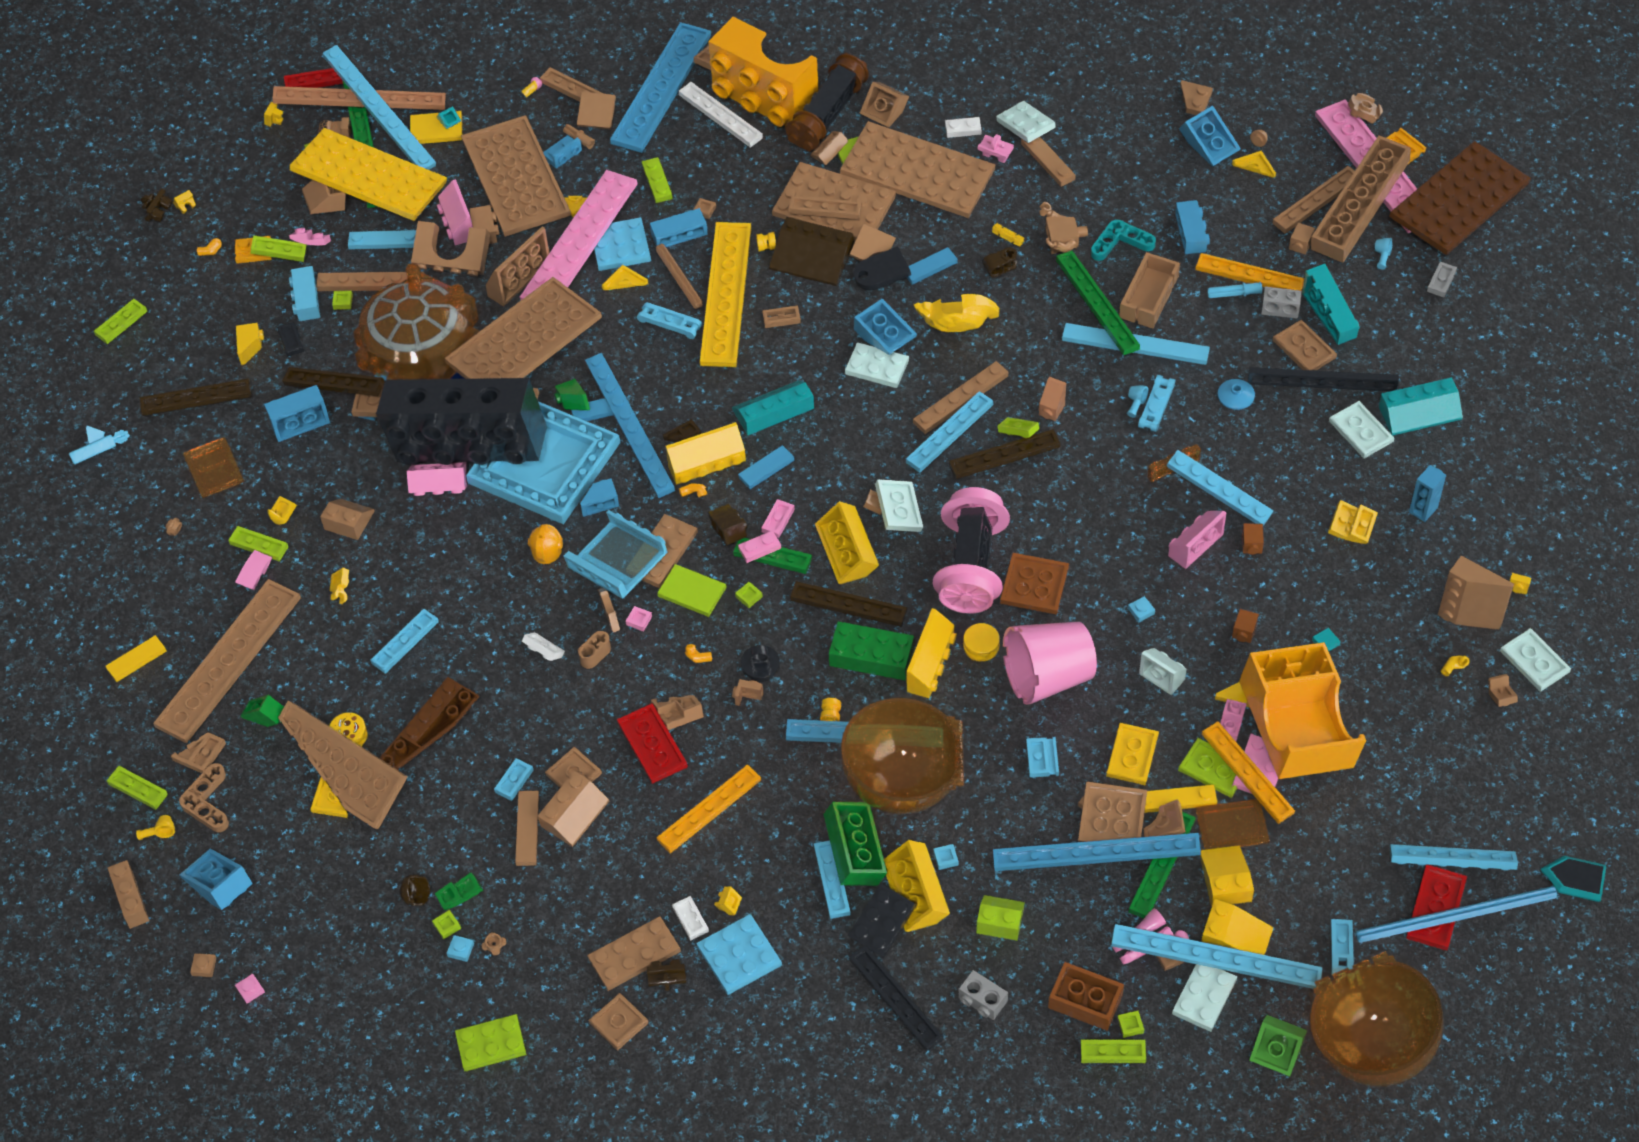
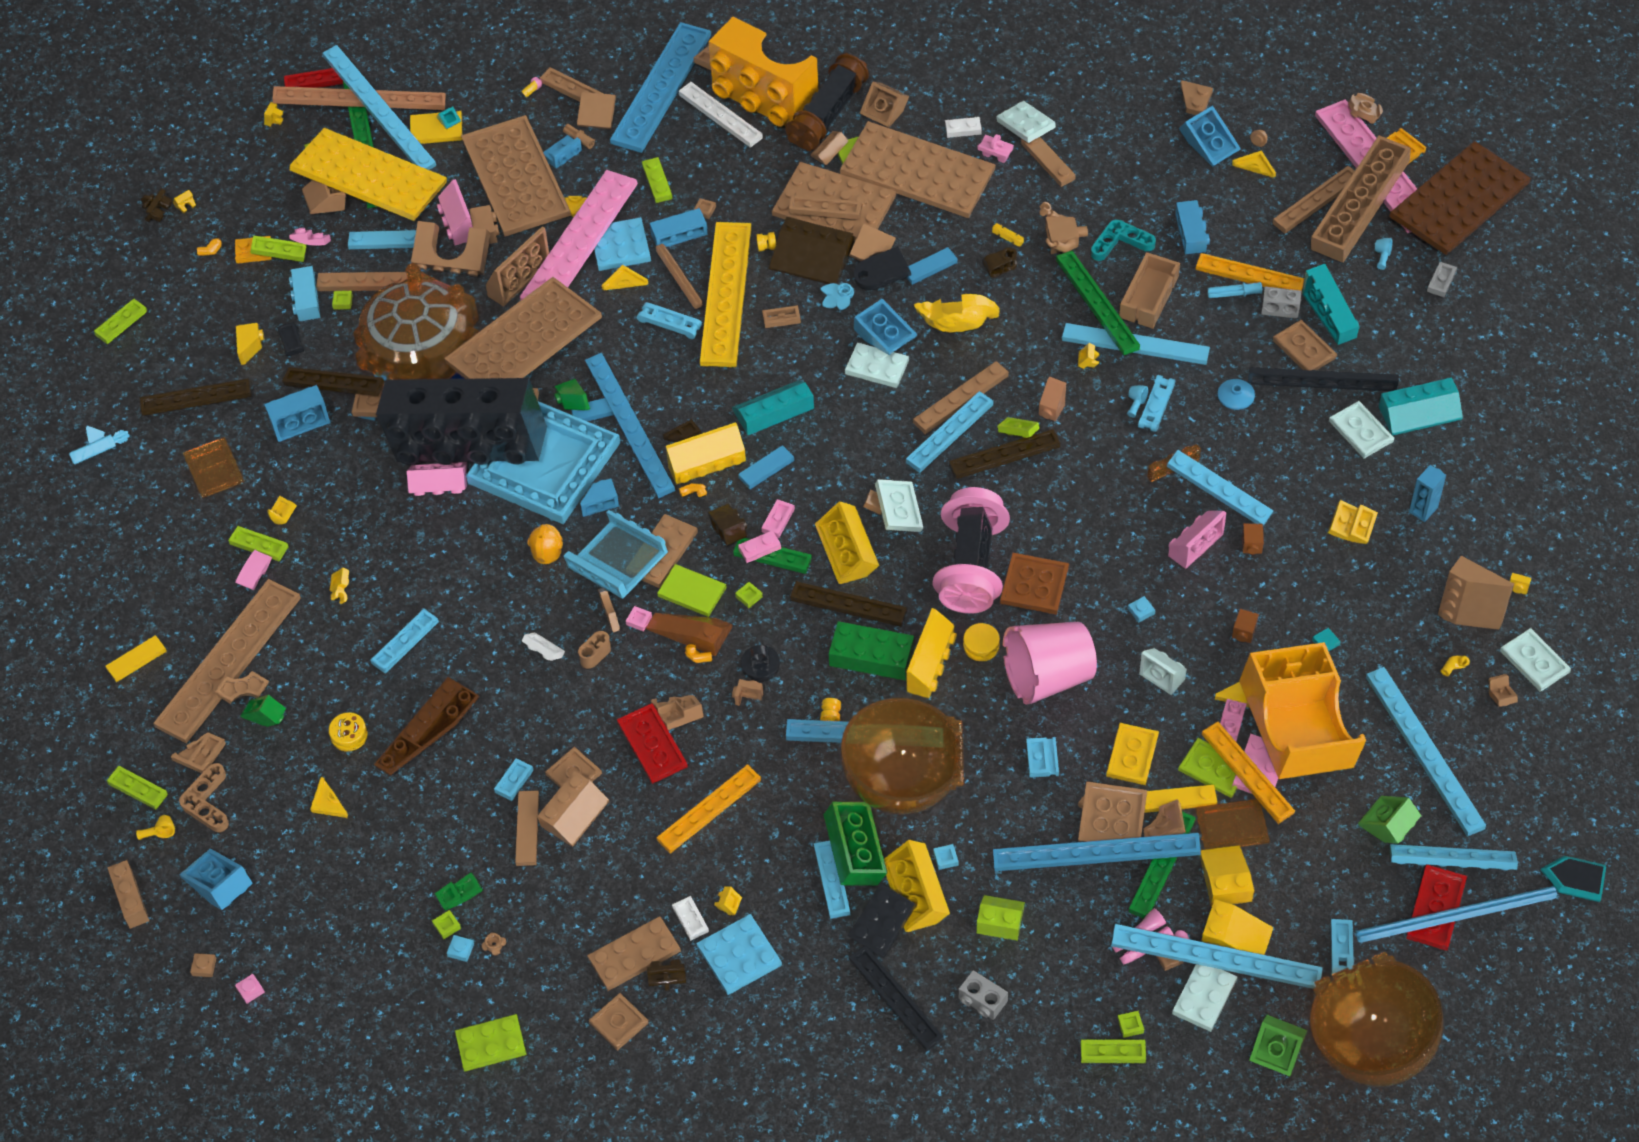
medium nougat plate [165,518,182,536] -> none
medium nougat wing [278,701,408,829] -> none
medium nougat leg [318,117,352,138] -> none
medium nougat slope [320,498,374,540] -> none
dark brown hair [399,875,430,906] -> none
dark orange brick [1048,962,1124,1031] -> none
medium nougat brick [1289,223,1315,255] -> none
none -> medium nougat tile [214,671,269,704]
none -> dark orange wedge [646,613,733,656]
none -> medium azure plate [821,283,854,310]
none -> yellow tile [1078,343,1099,369]
none -> bright green slope [1358,796,1421,844]
none -> medium azure plate [1366,667,1486,837]

